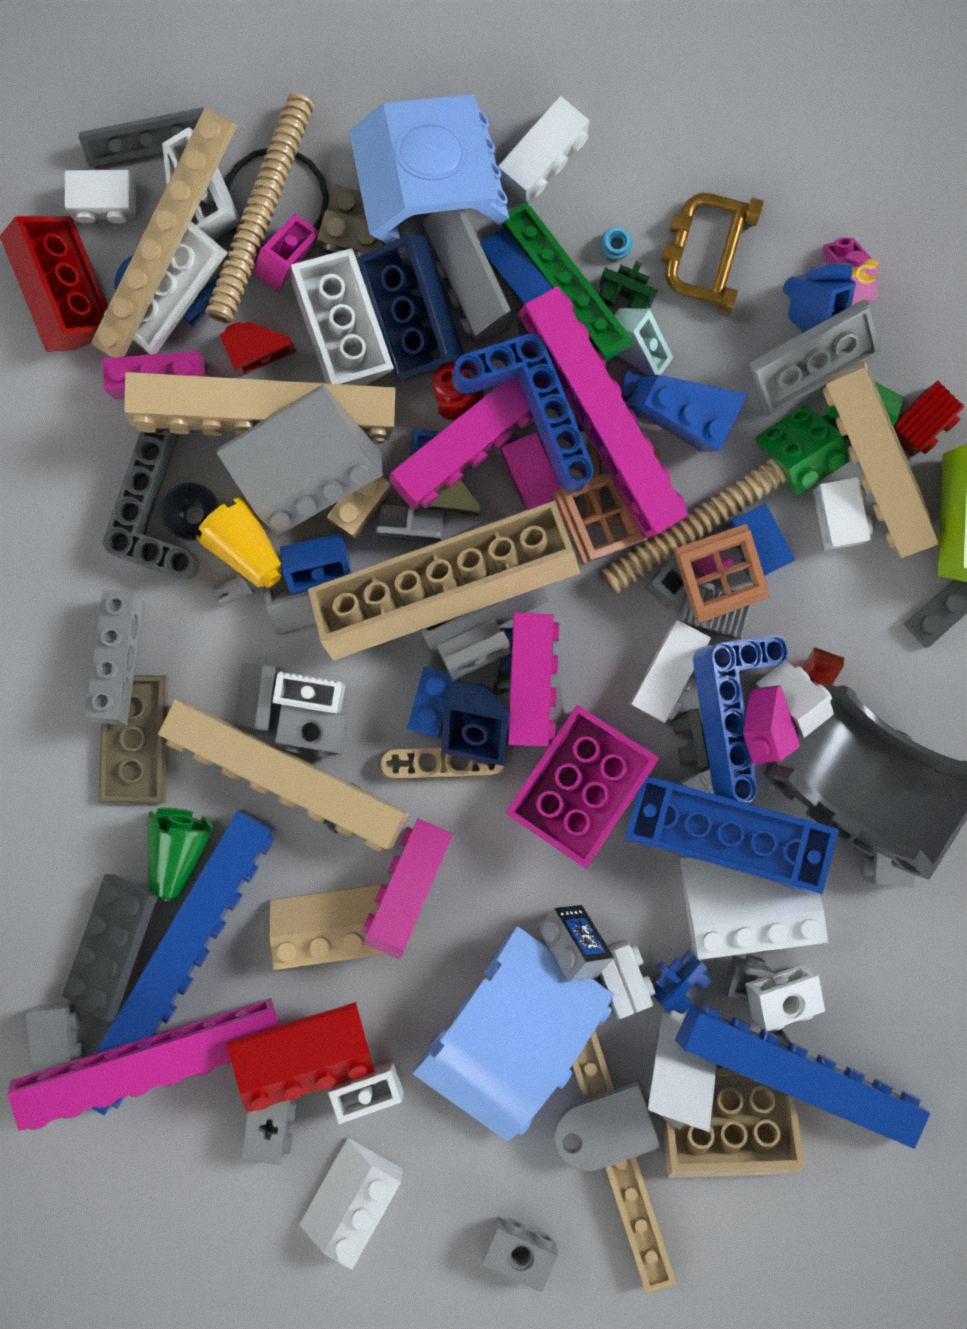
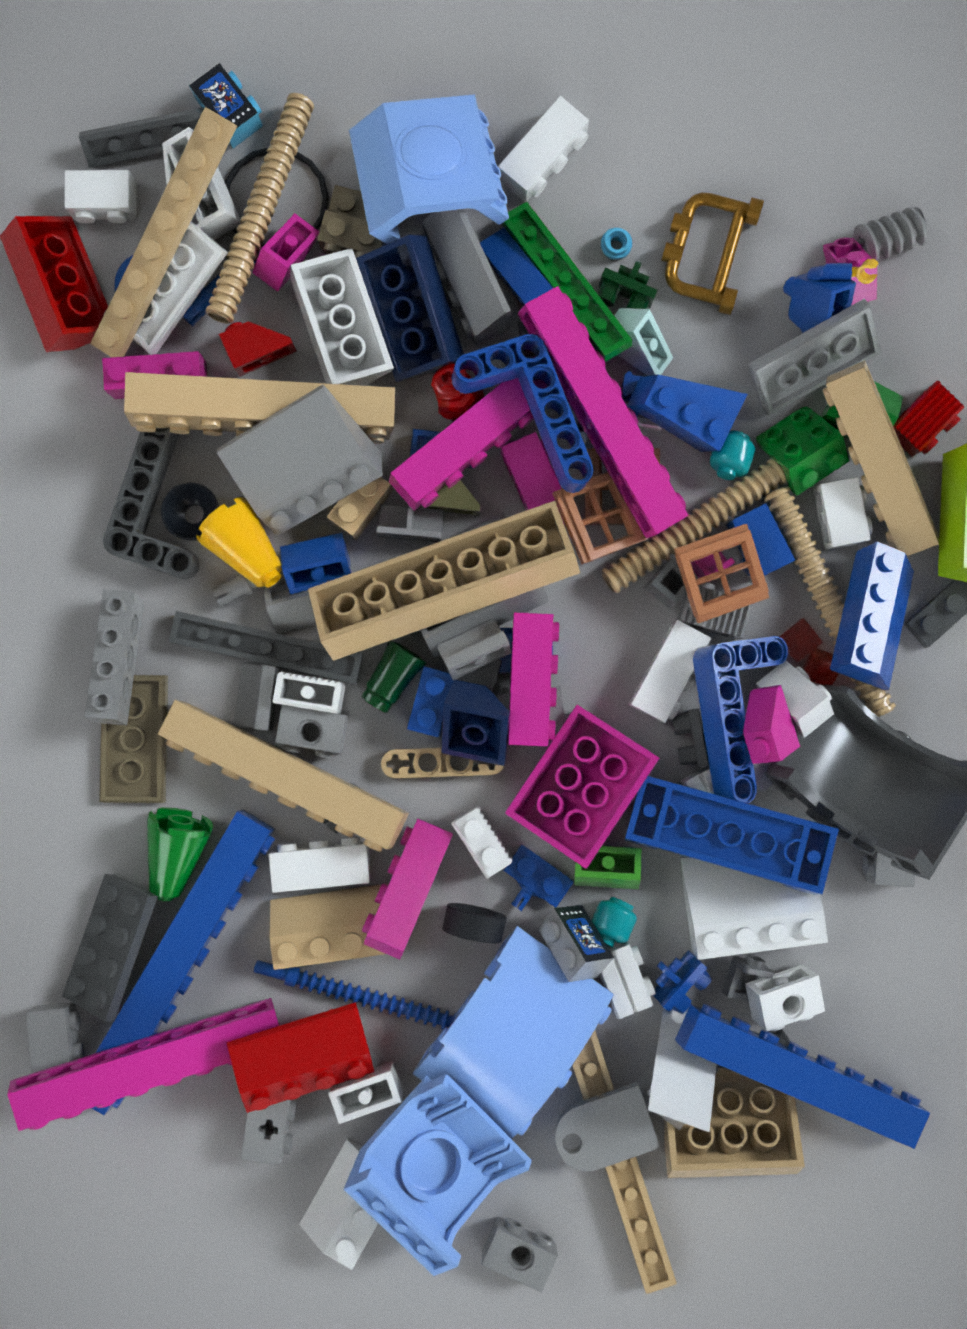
none -> dark grey plate [169,611,364,684]
none -> brick [189,63,263,148]
none -> blue hose [253,960,456,1030]
none -> white brick [269,837,372,893]
none -> light blue panel [343,1073,532,1276]
none -> dark green plant [361,640,427,713]
none -> black tyre [442,903,507,944]
none -> white brick [452,806,512,879]
none -> blue plate [503,844,574,911]
none -> bright green brick [574,846,642,890]
none -> teal head [591,896,637,948]
none -> teal head [709,430,756,481]
none -> tan piece [763,486,896,717]
none -> clear red tile [779,618,823,662]
none -> blue slope [830,542,914,691]
none -> light grey piece [854,207,927,261]

